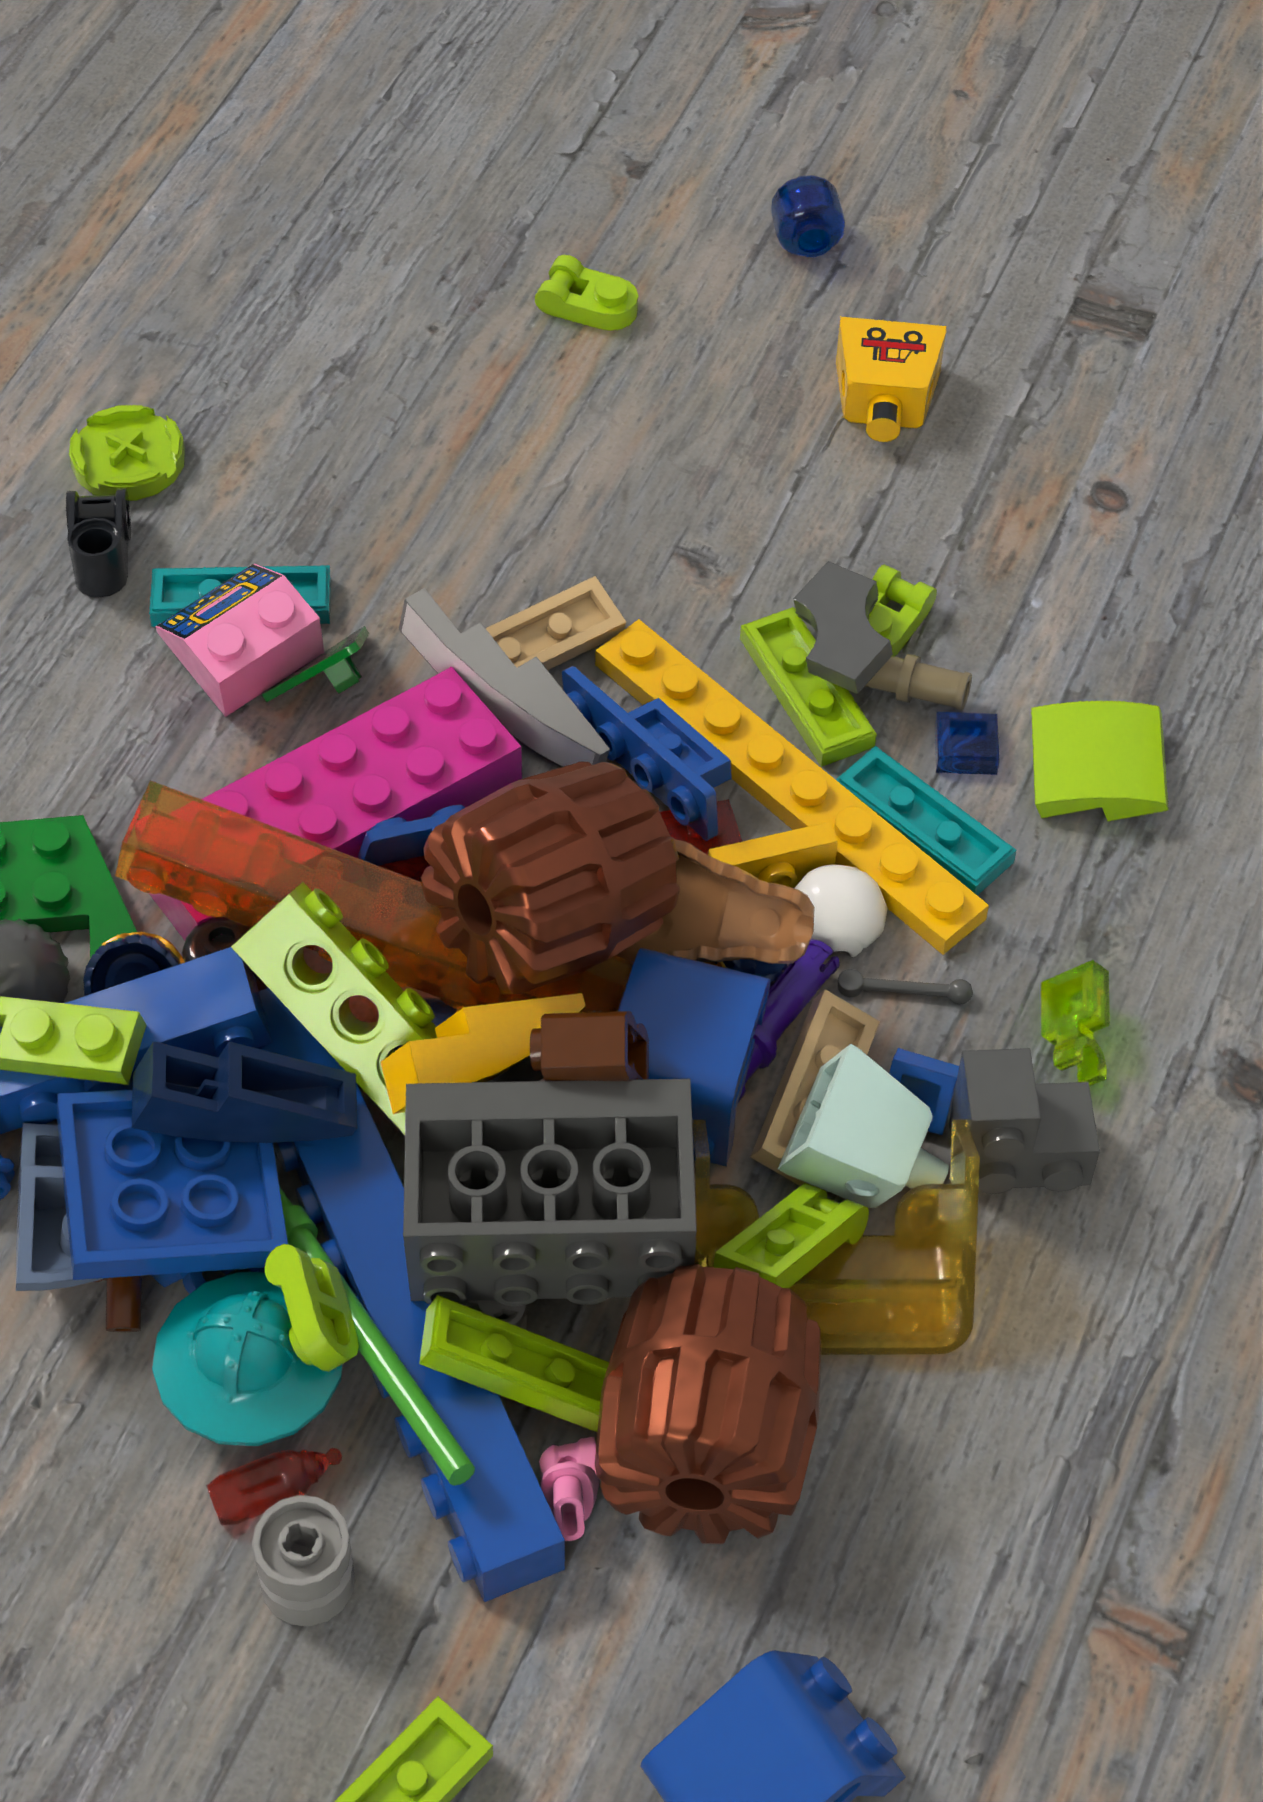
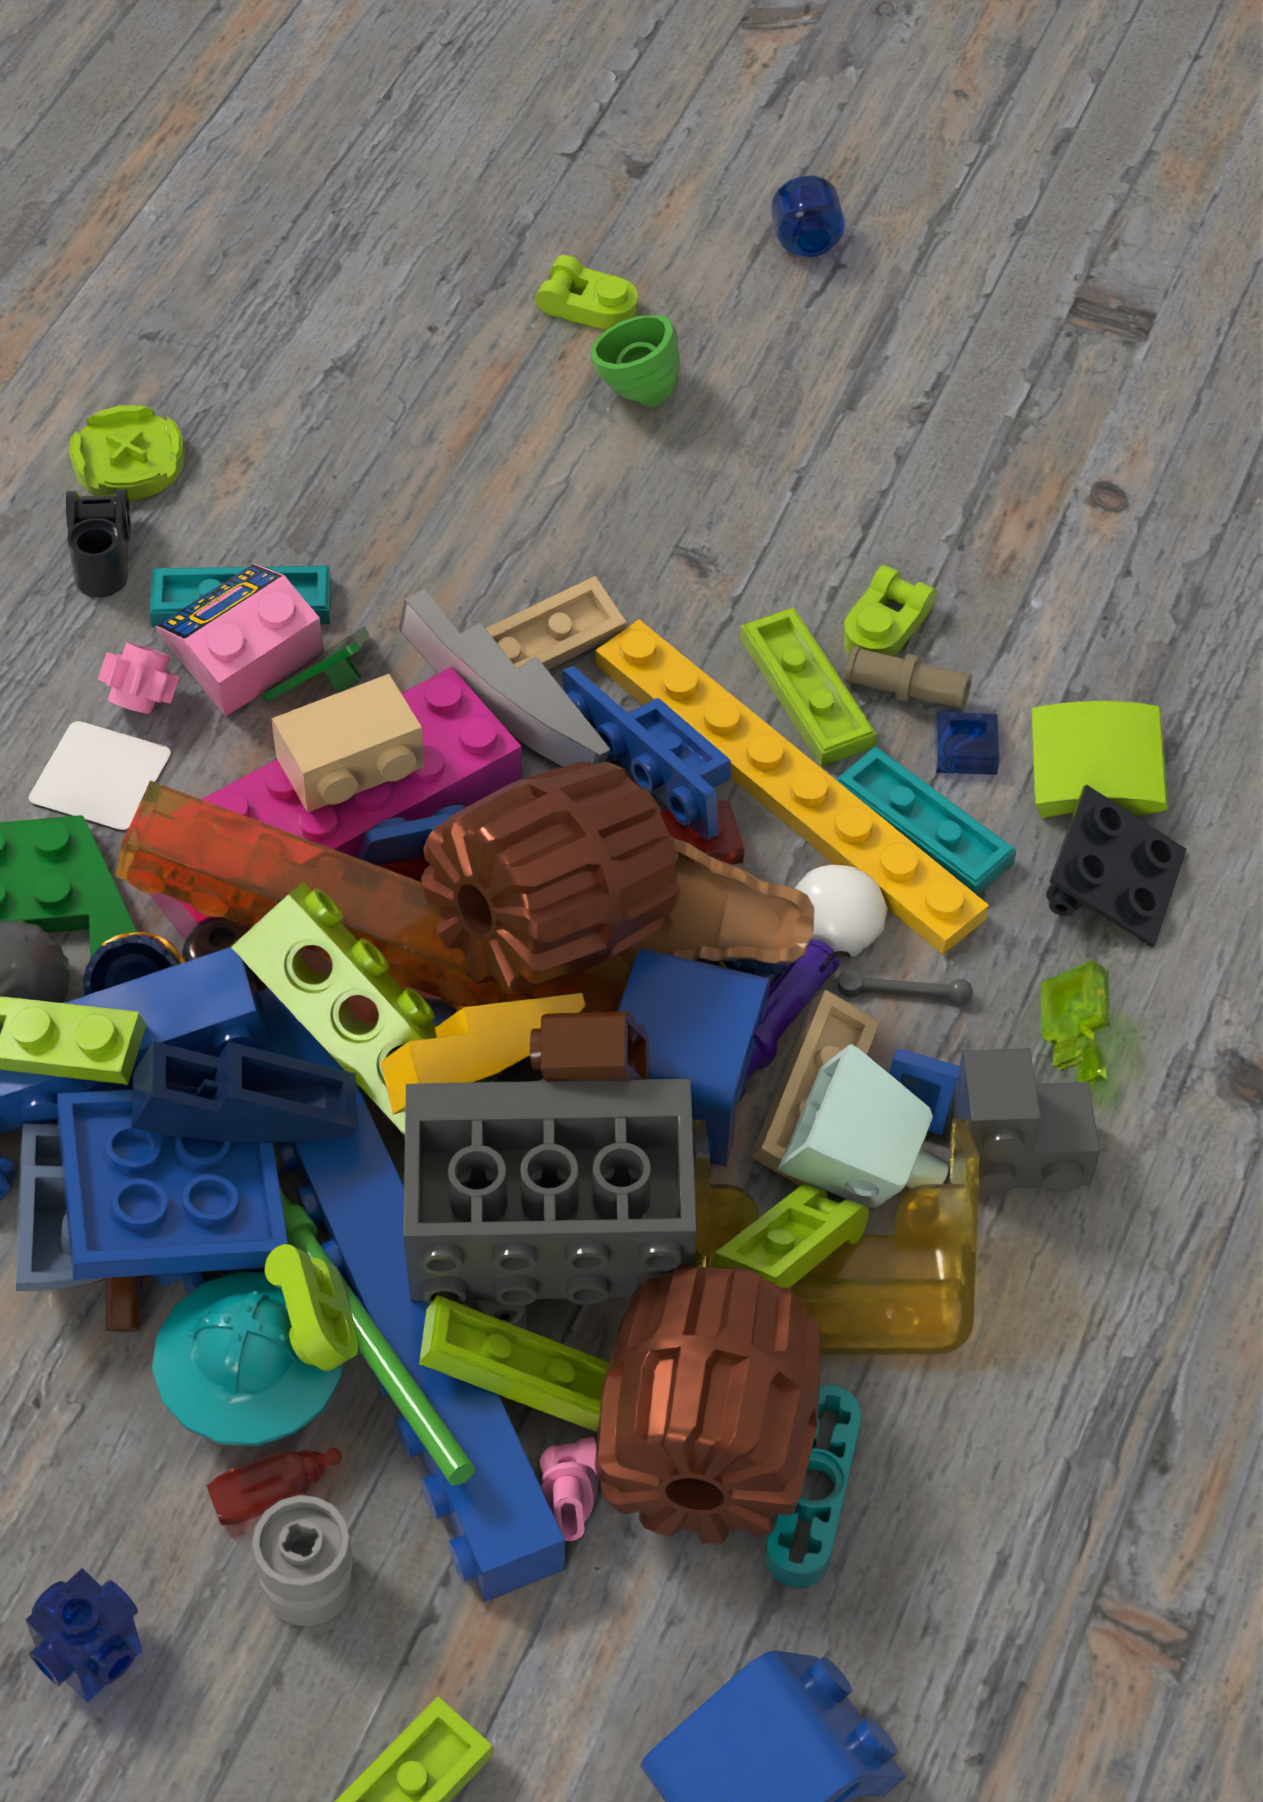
yellow plate [708,822,838,888] -> none
dark grey tile [793,561,893,694] -> none
yellow torso [836,316,946,442] -> none
none -> clear blue brick [25,1568,143,1703]
none -> white sticker [29,721,171,830]
none -> bright pink gear [98,642,180,714]
none -> tan brick [271,674,424,813]
none -> bright green hat [590,315,680,407]
none -> teal beam [765,1385,861,1588]
none -> black hinge [1046,784,1187,947]

